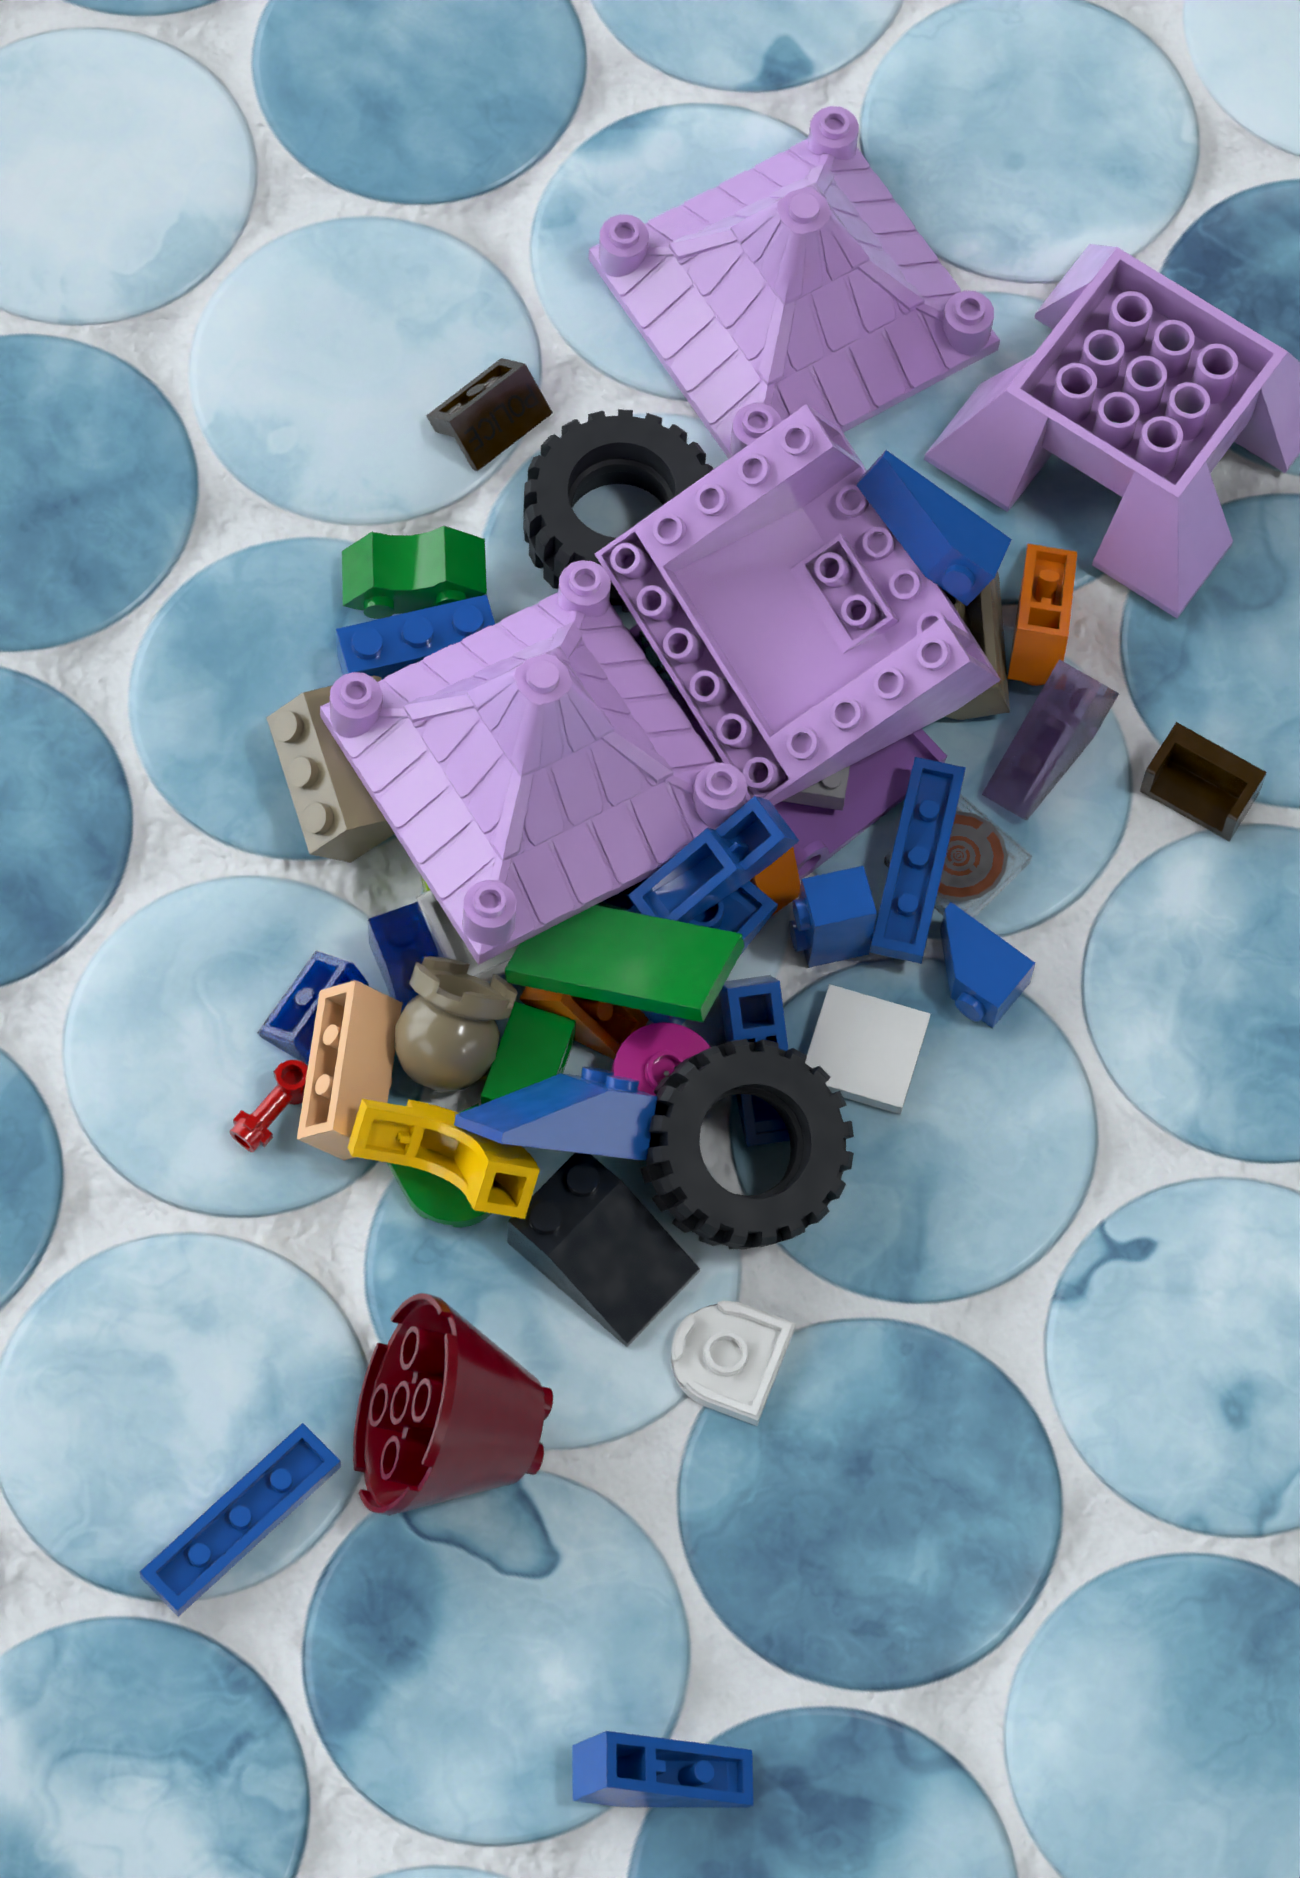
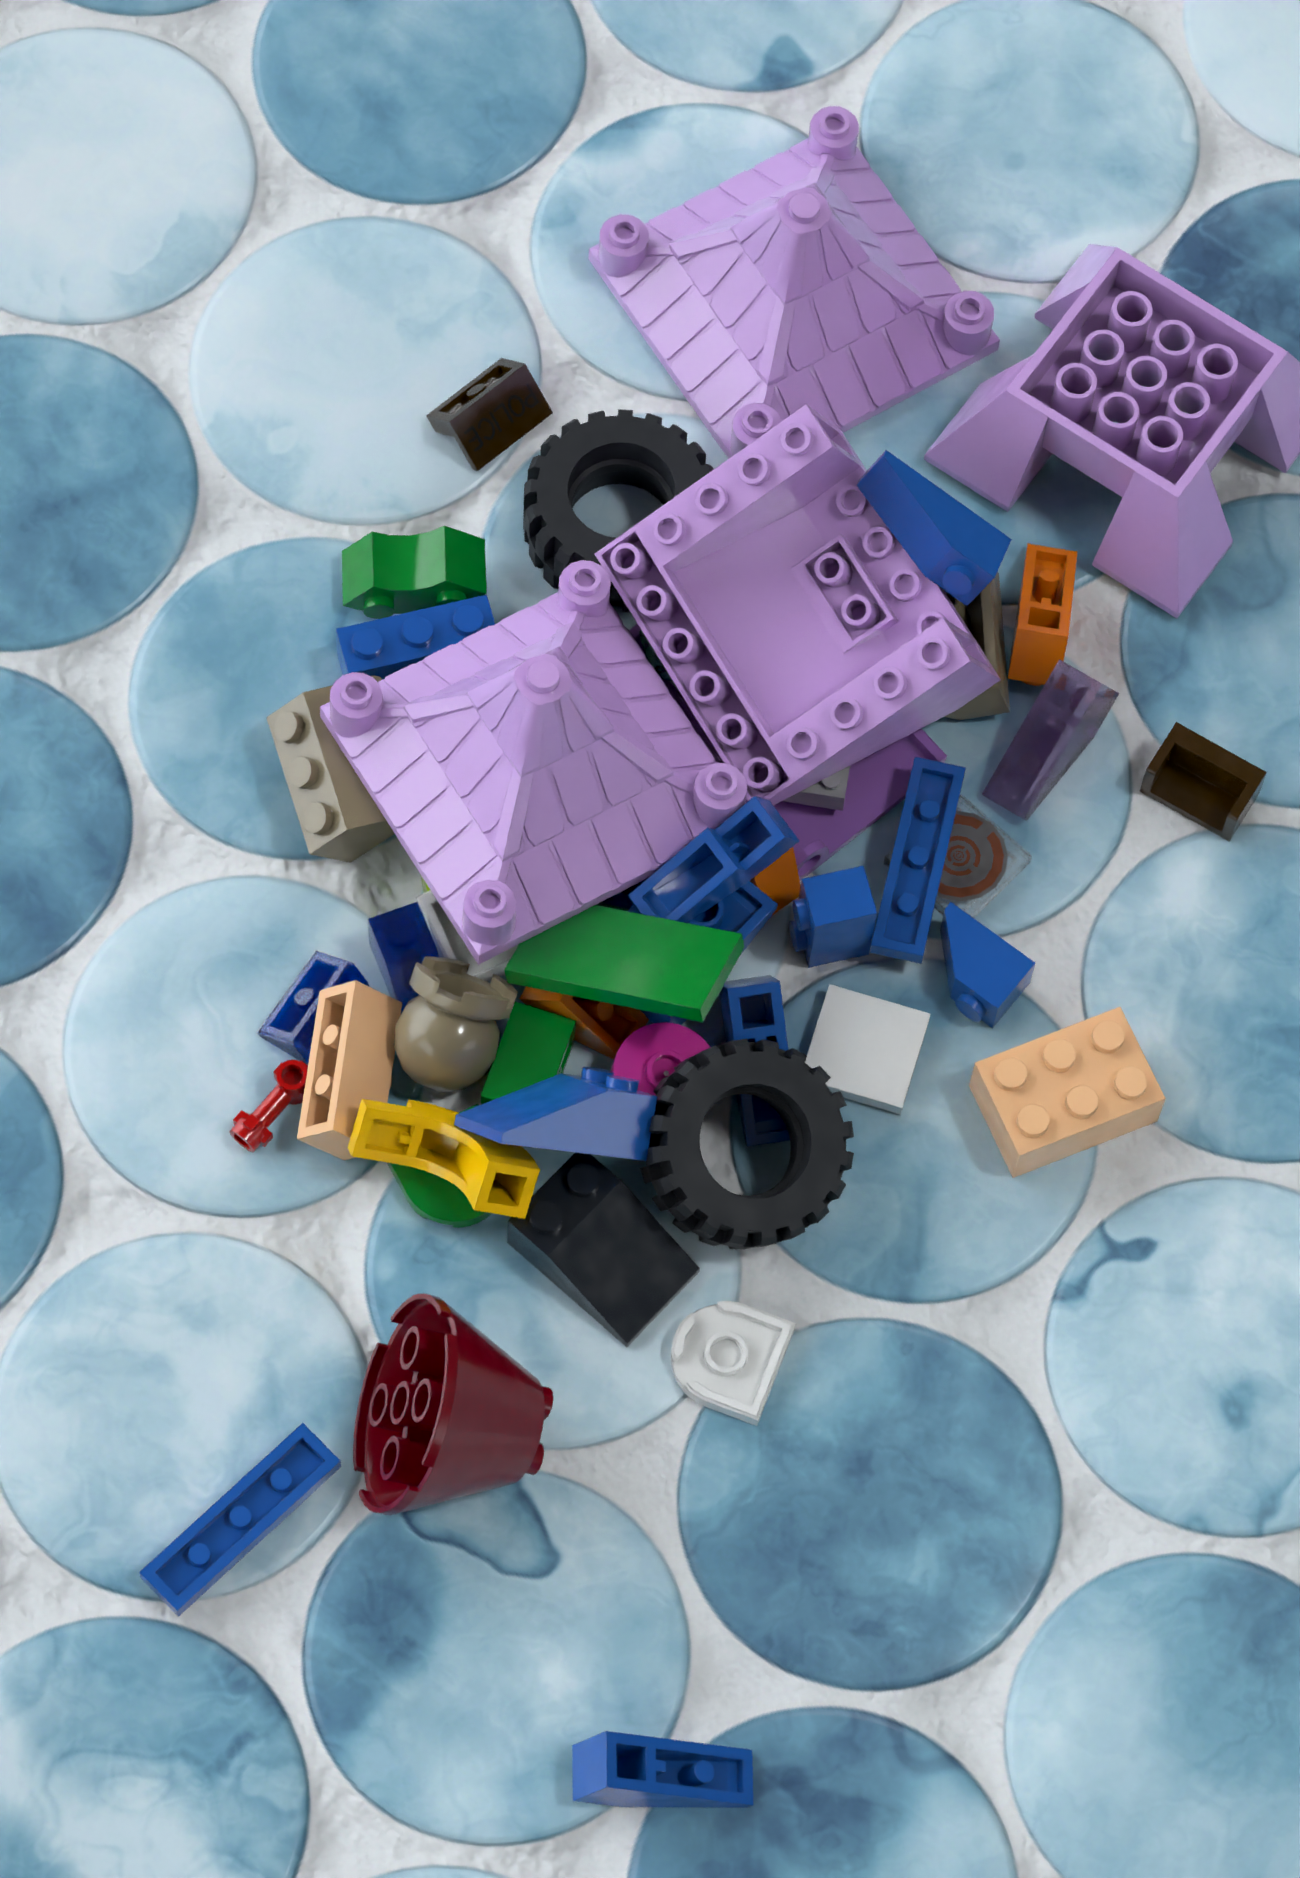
none -> light nougat brick [969,1007,1166,1178]

